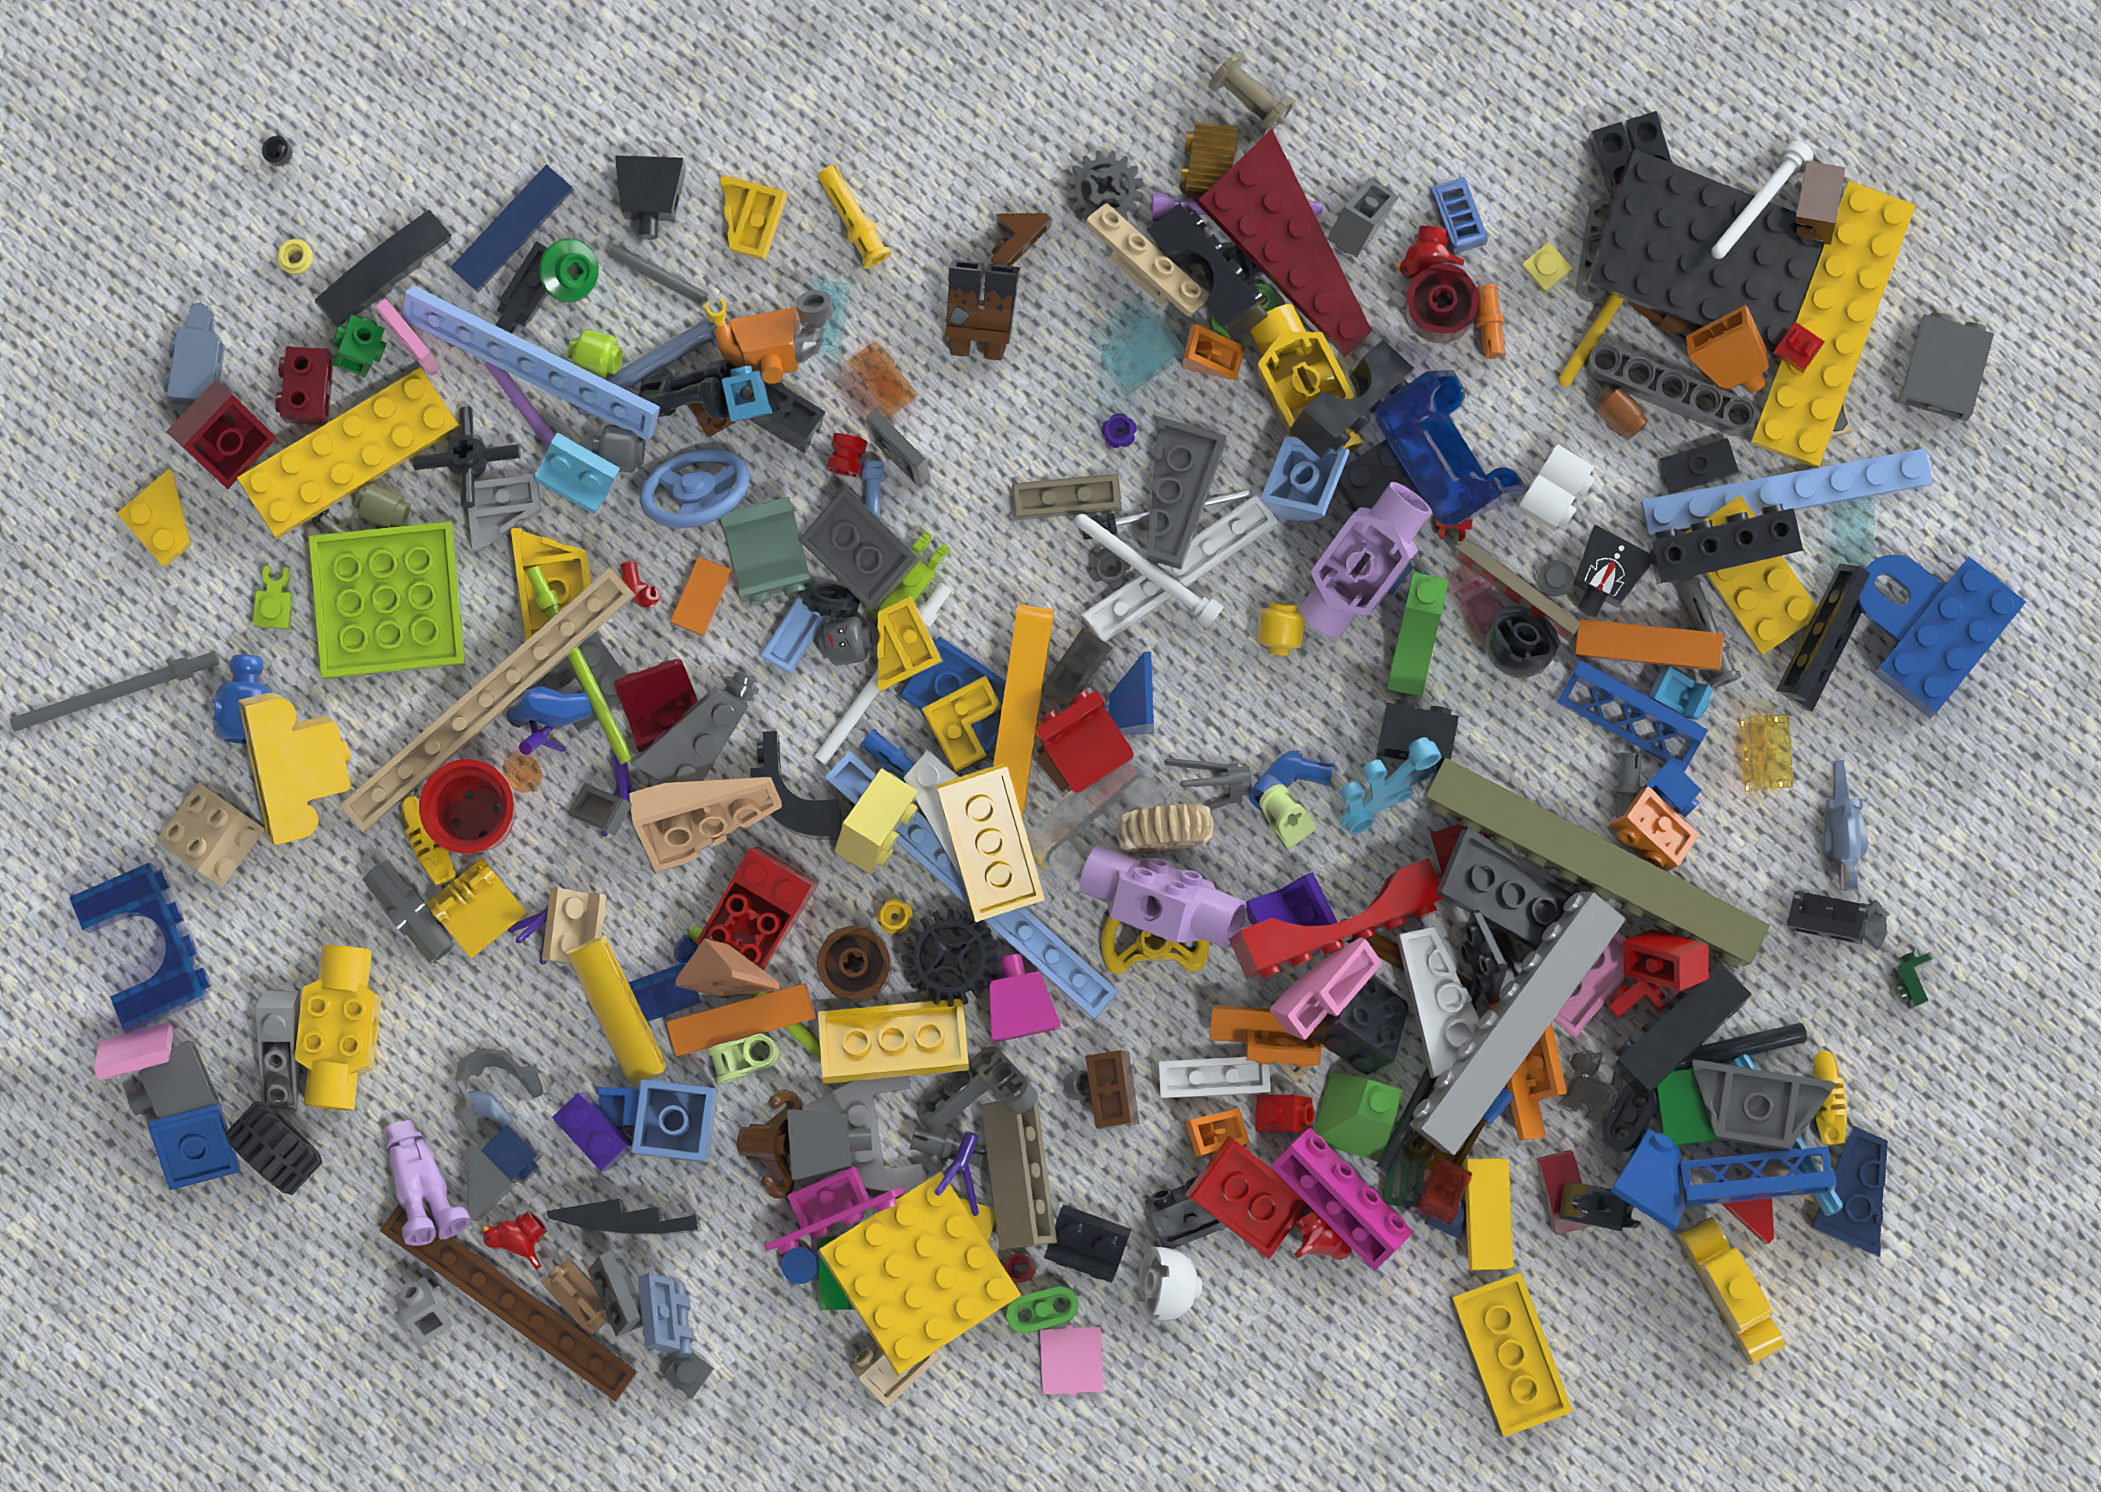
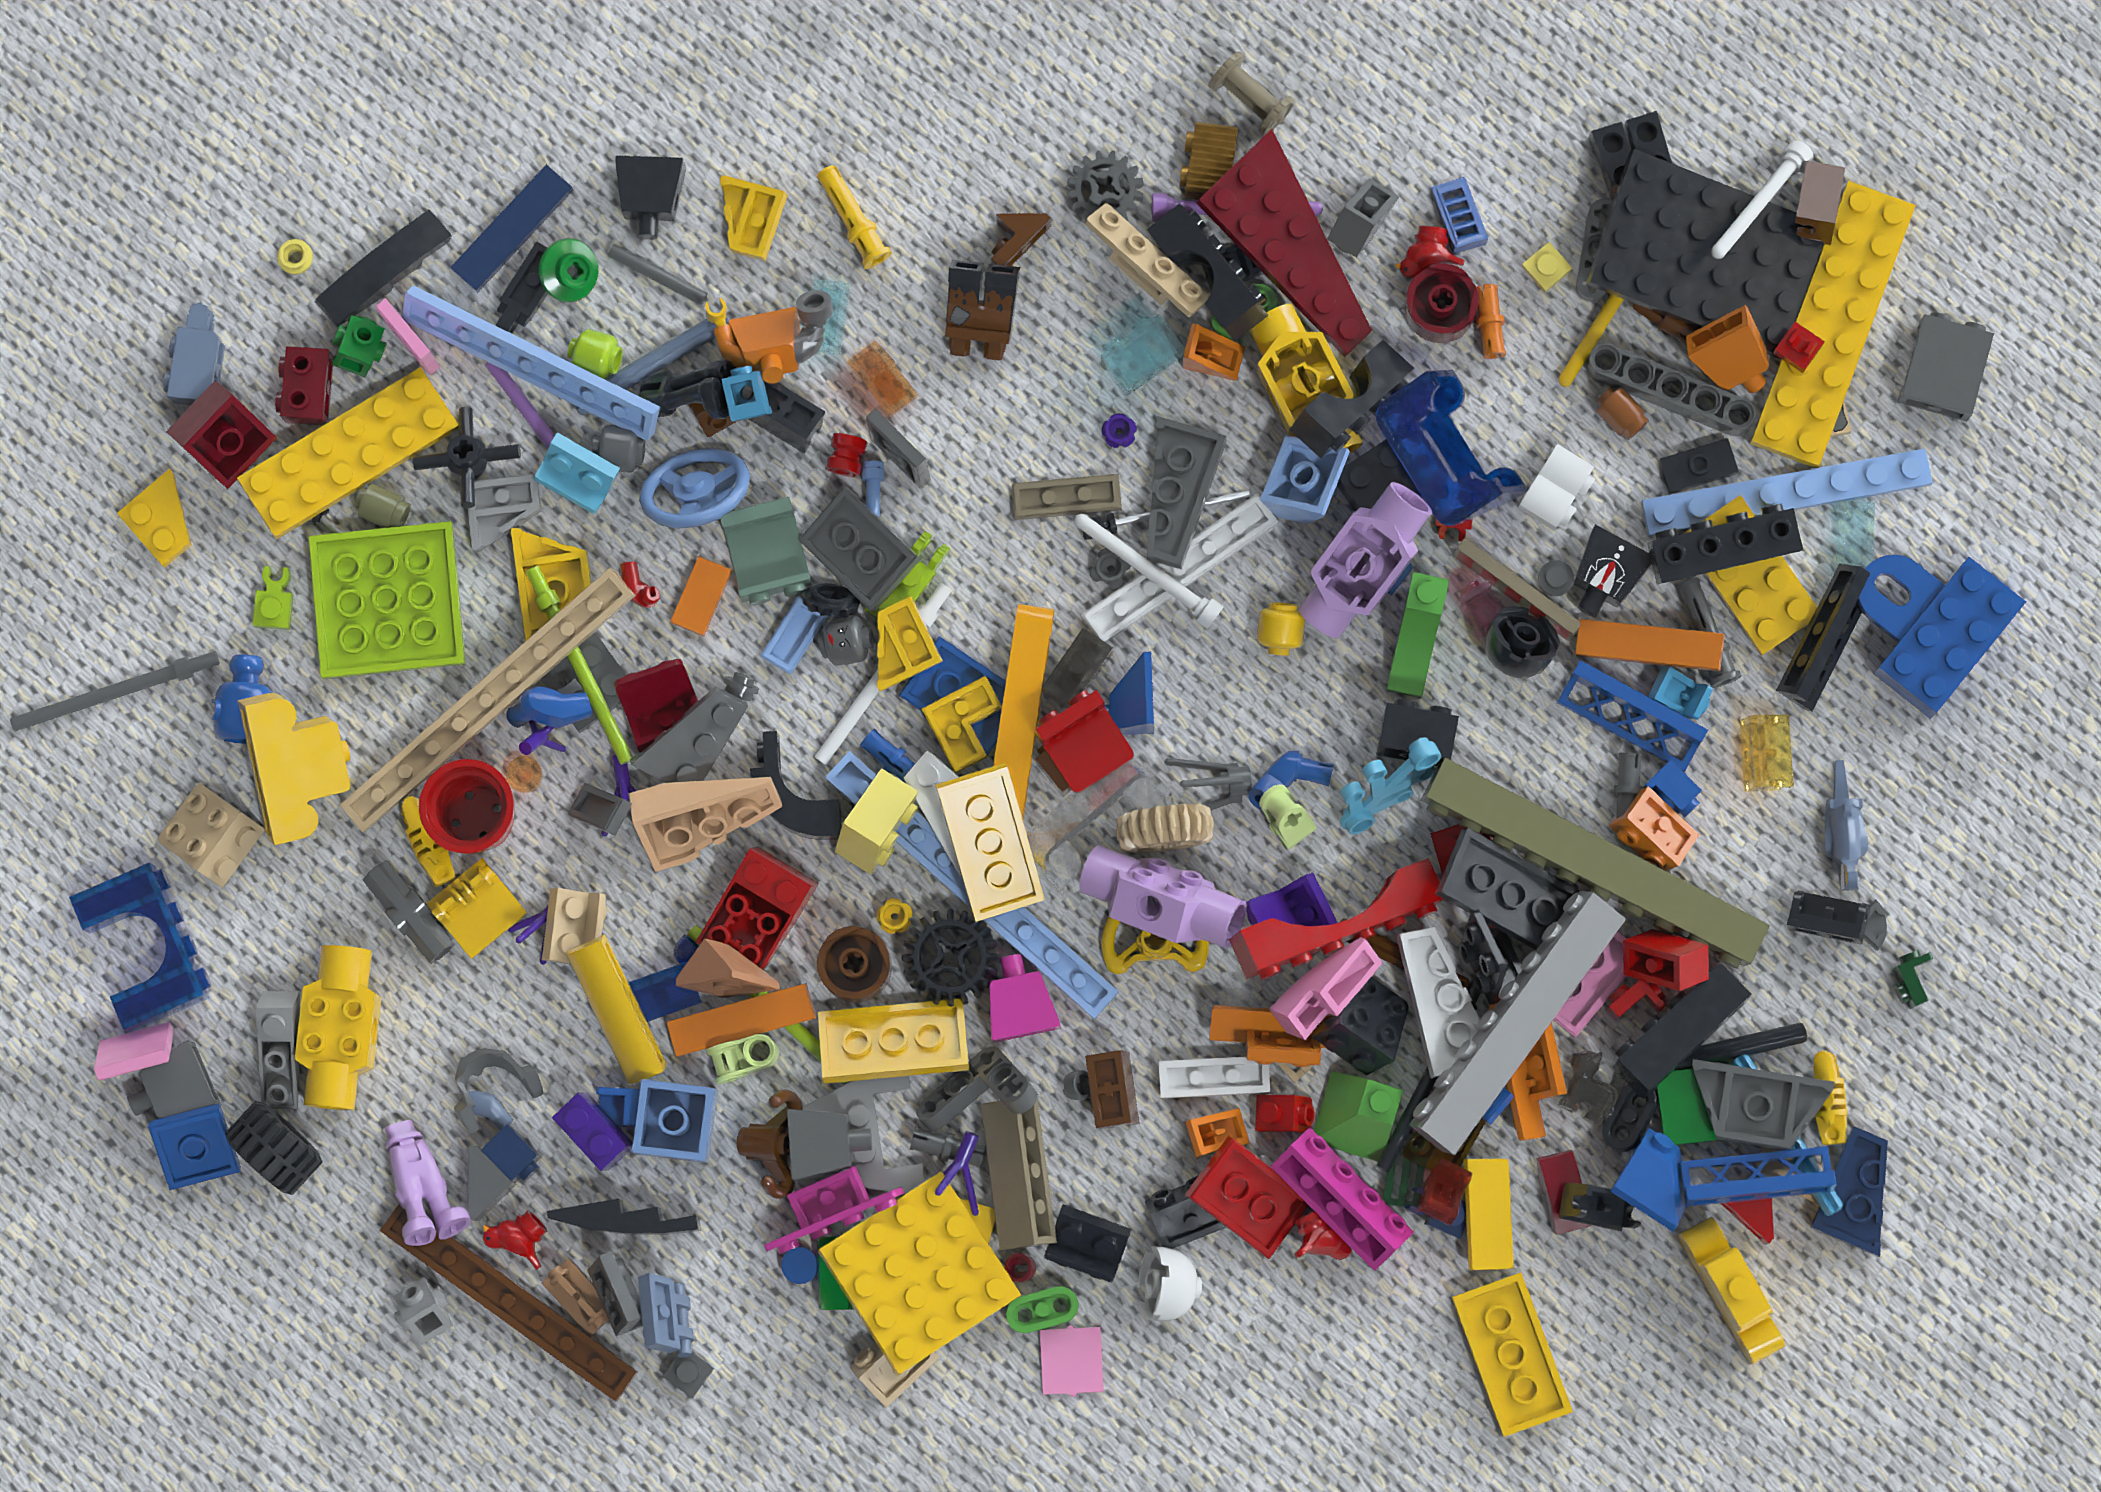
black hinge [262,136,293,167] -> none

